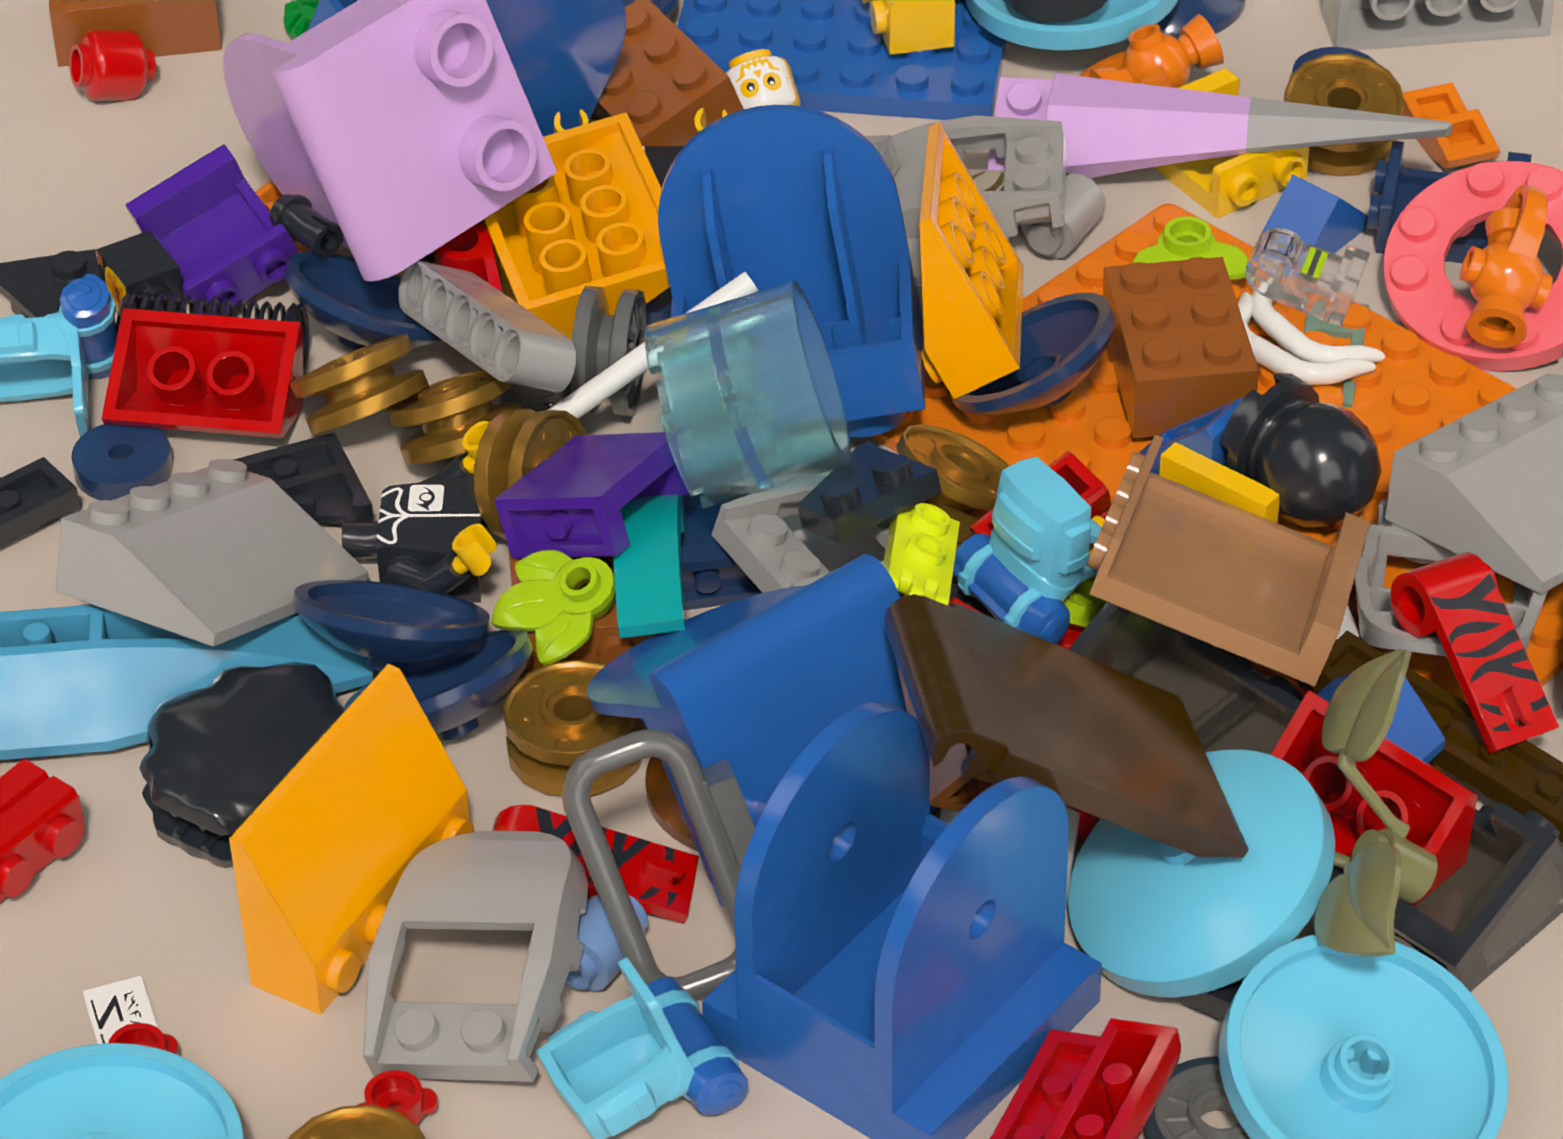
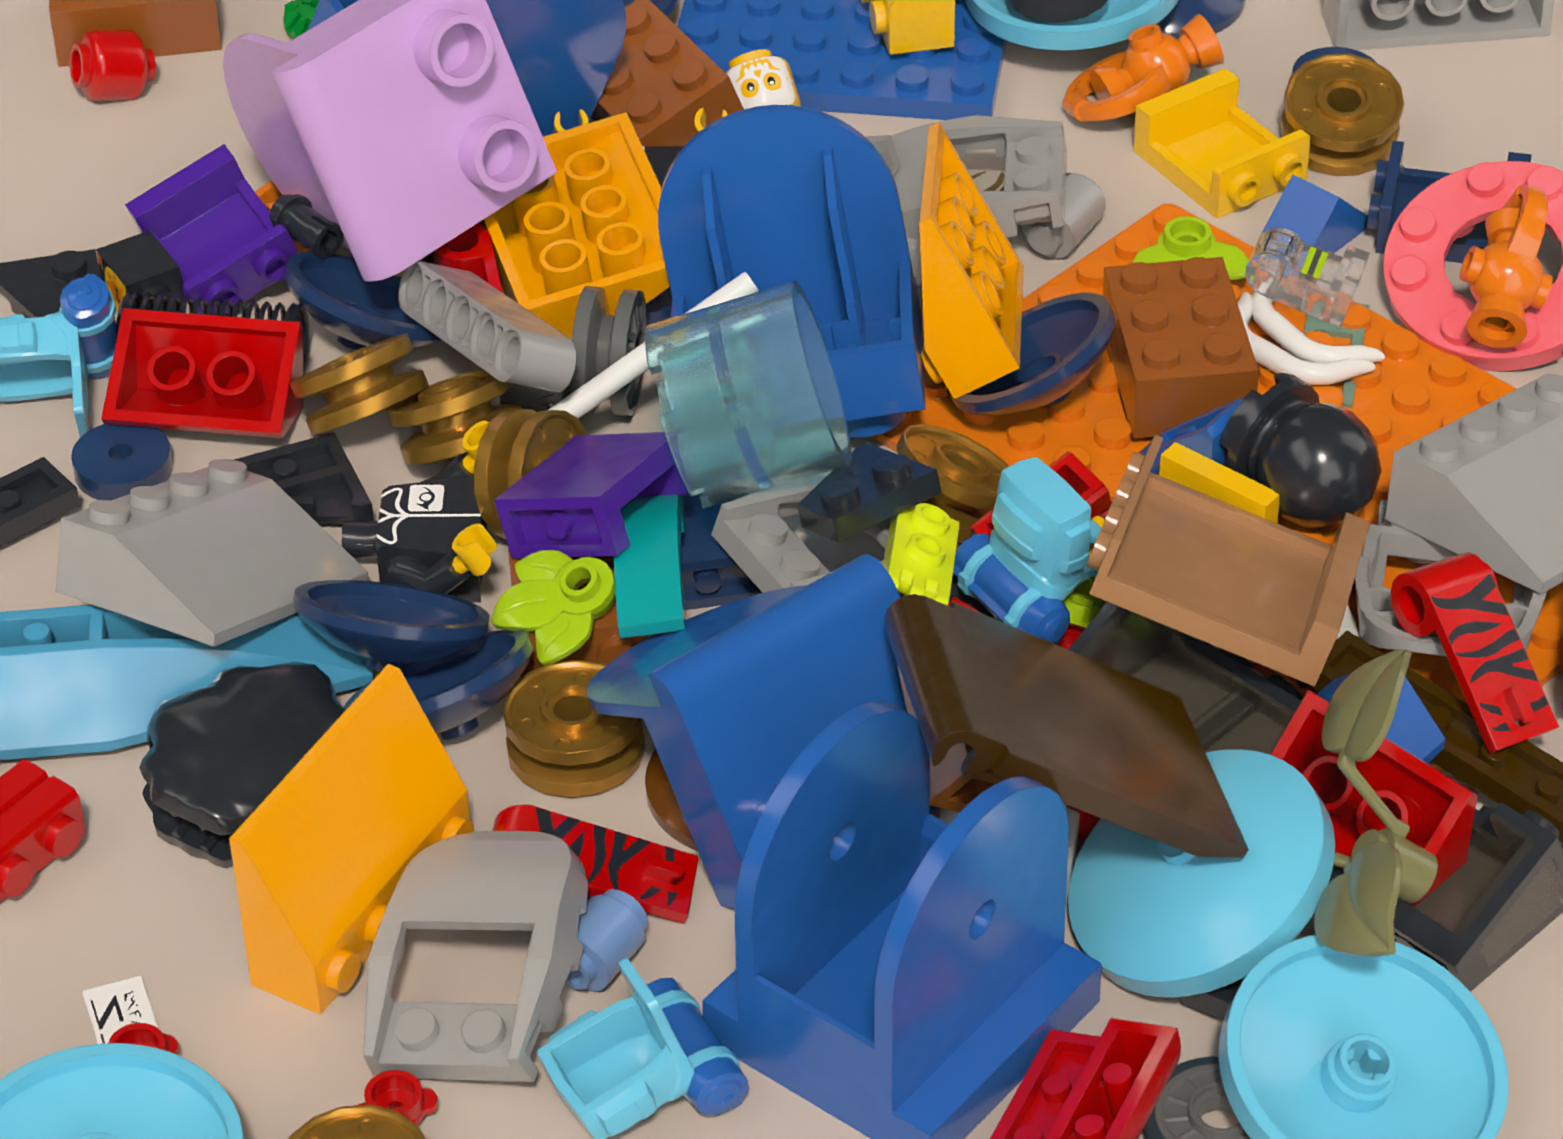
dark grey bar [561,729,755,1001] -> none
lavender plate [987,73,1453,178] -> none
orange slope [1402,82,1500,169] -> none

